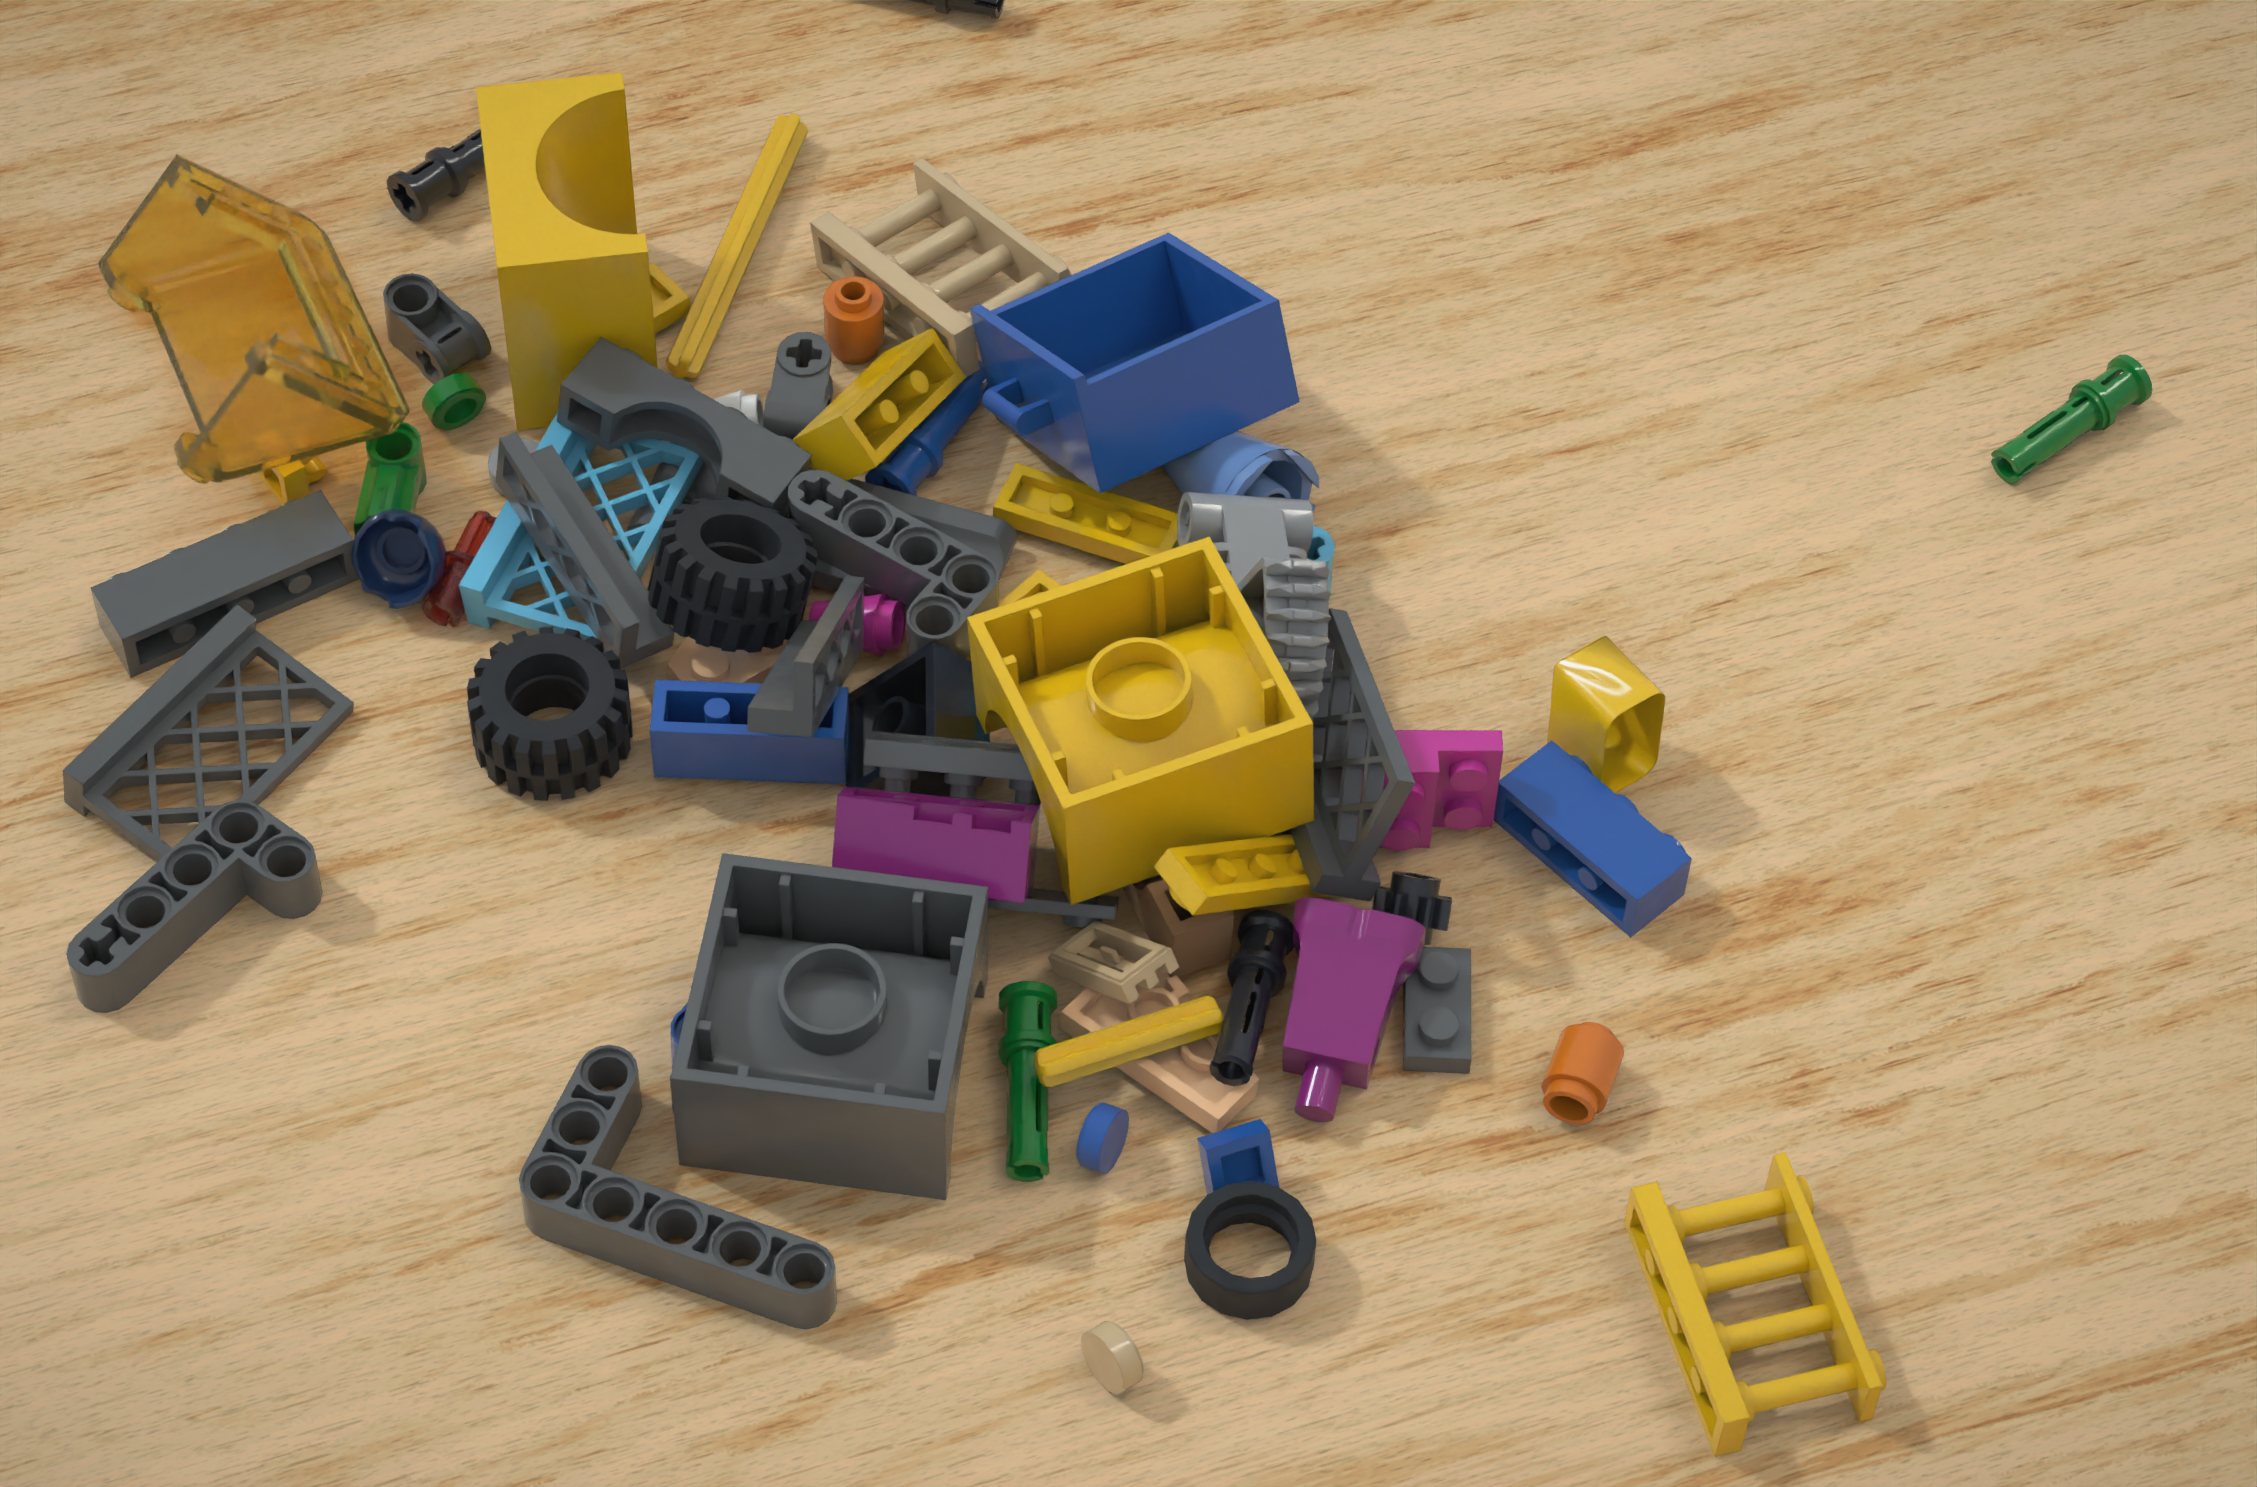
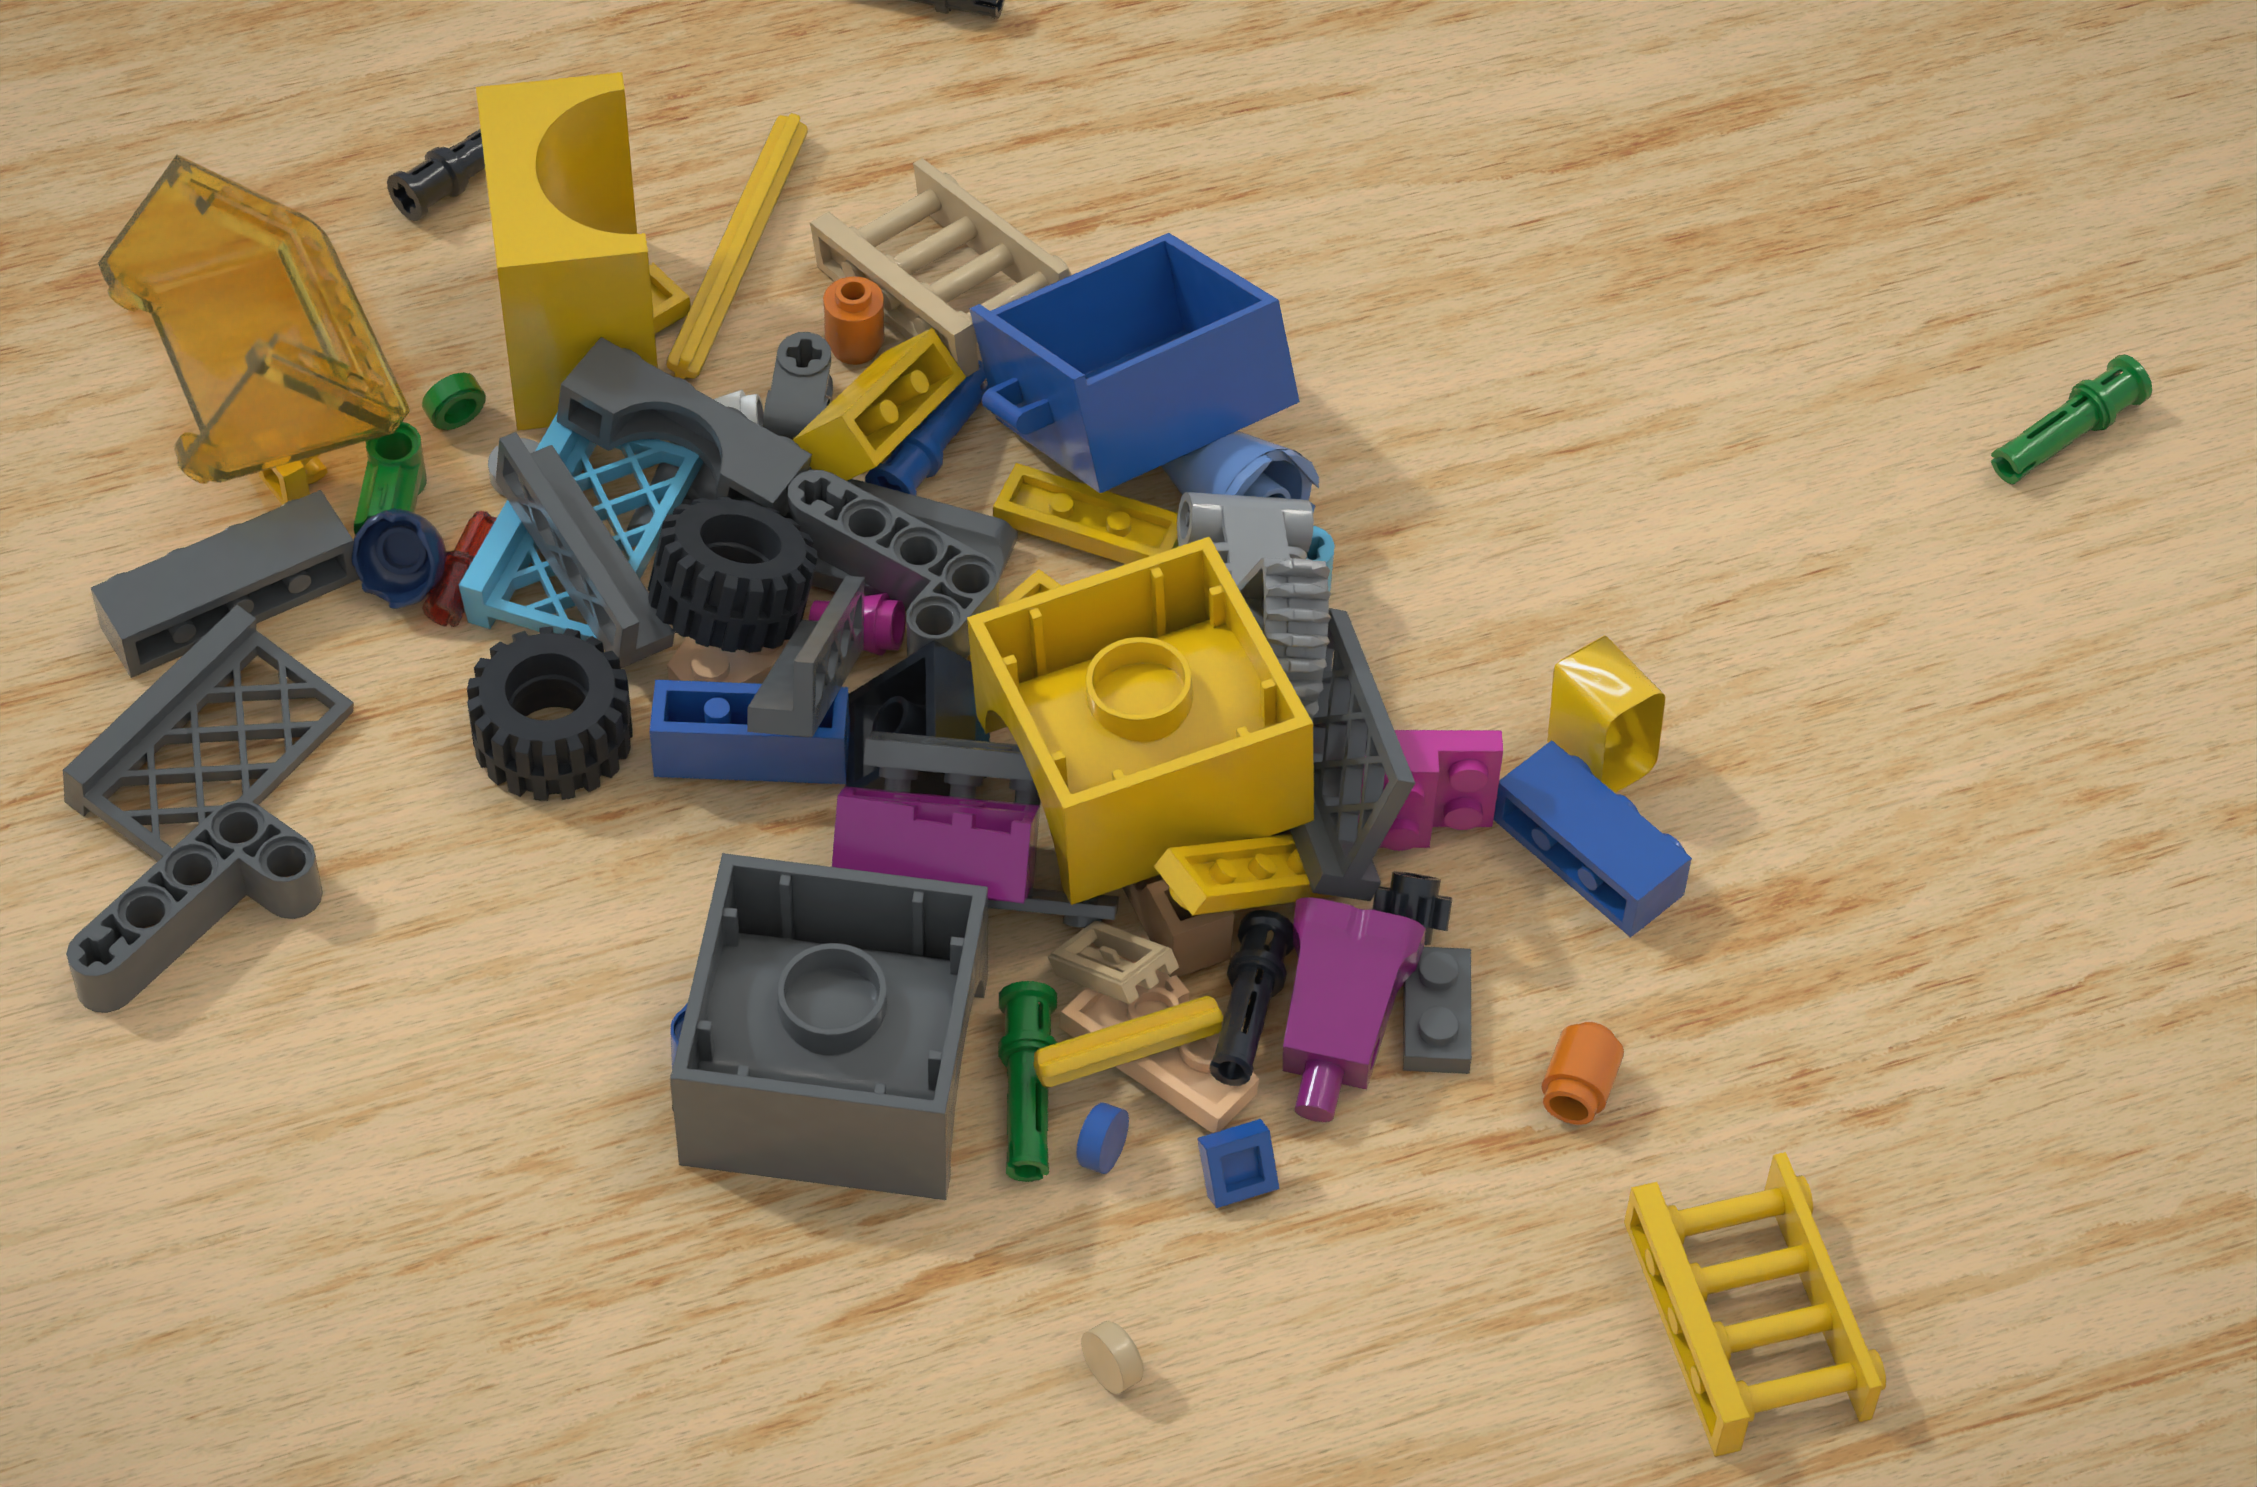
dark grey piece [383,273,492,384] -> none
dark grey beam [519,1045,837,1329] -> none
black tyre [1184,1181,1317,1320] -> none

